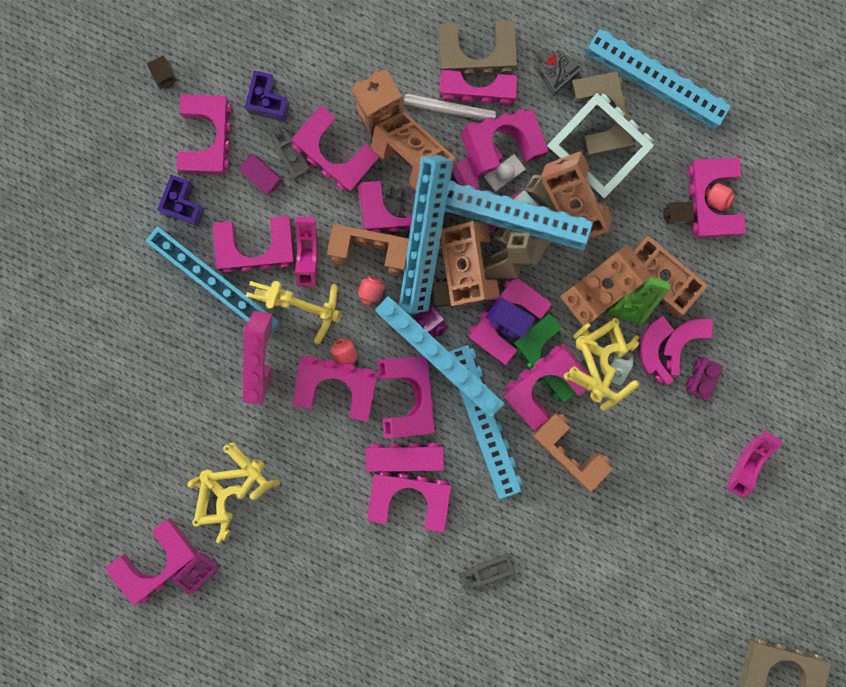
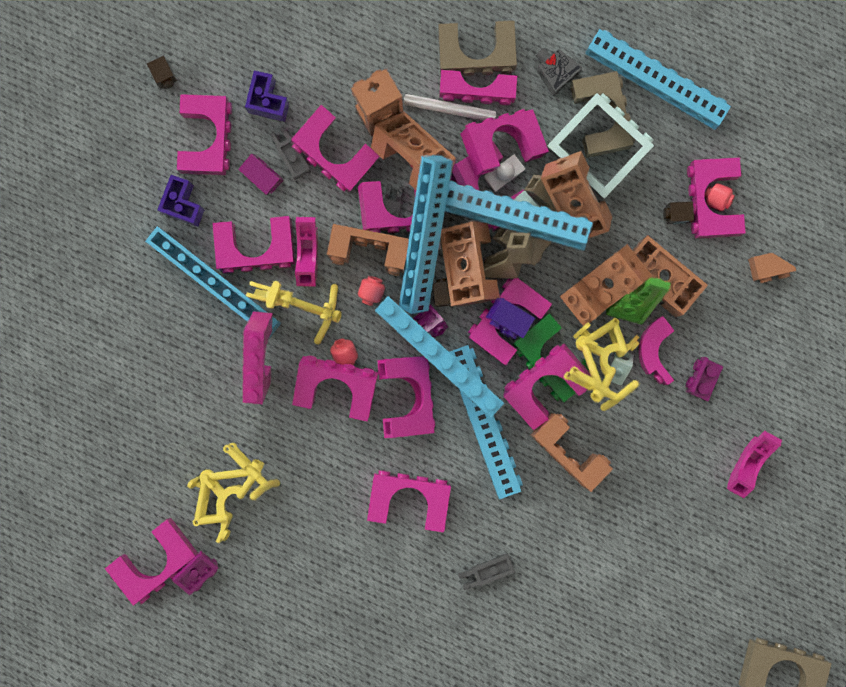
dark pink brick [366,443,444,471] -> none
dark pink arch [661,319,713,376] -> none
none -> nougat slope [748,253,796,283]

